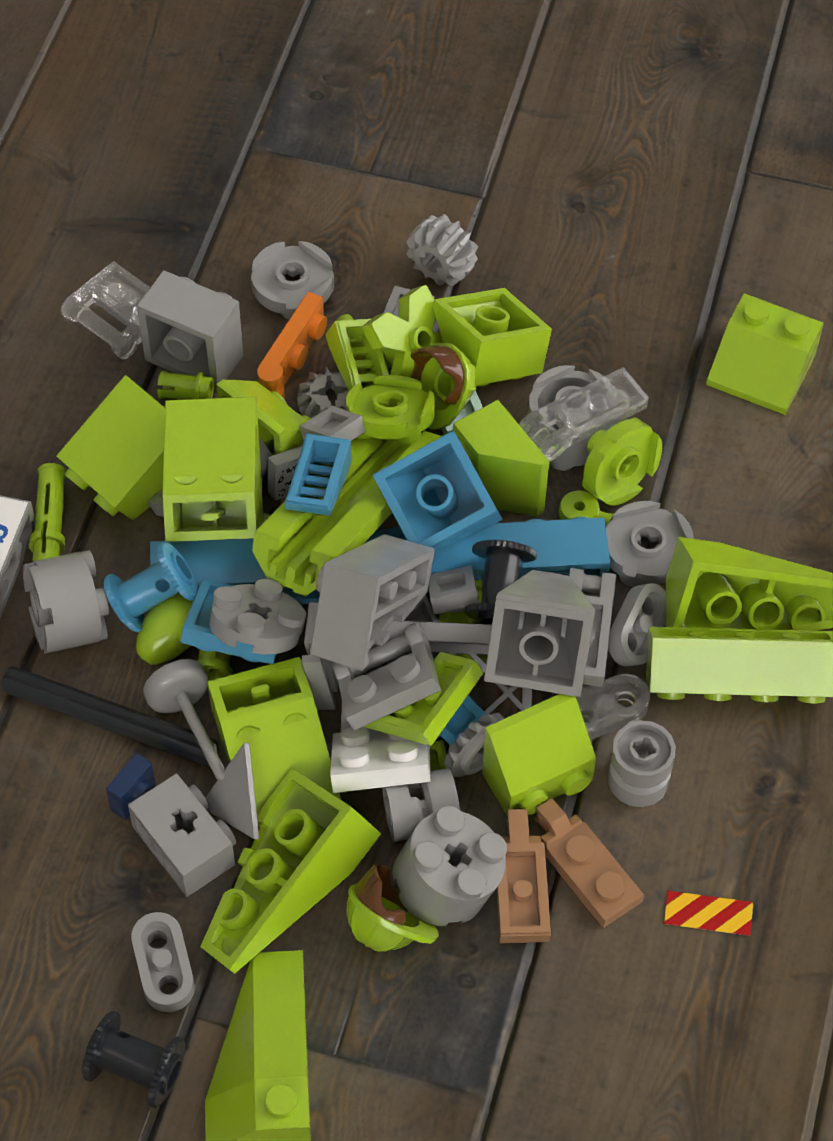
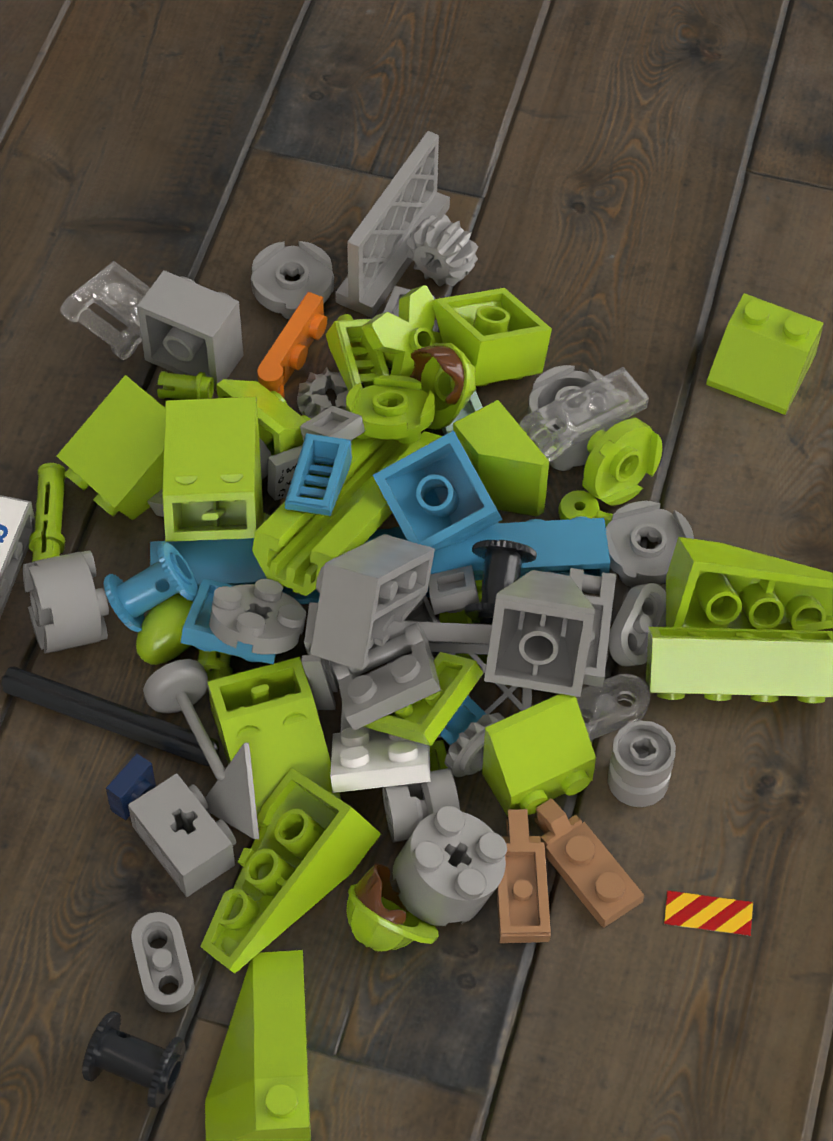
none -> light grey fence [336,131,450,318]

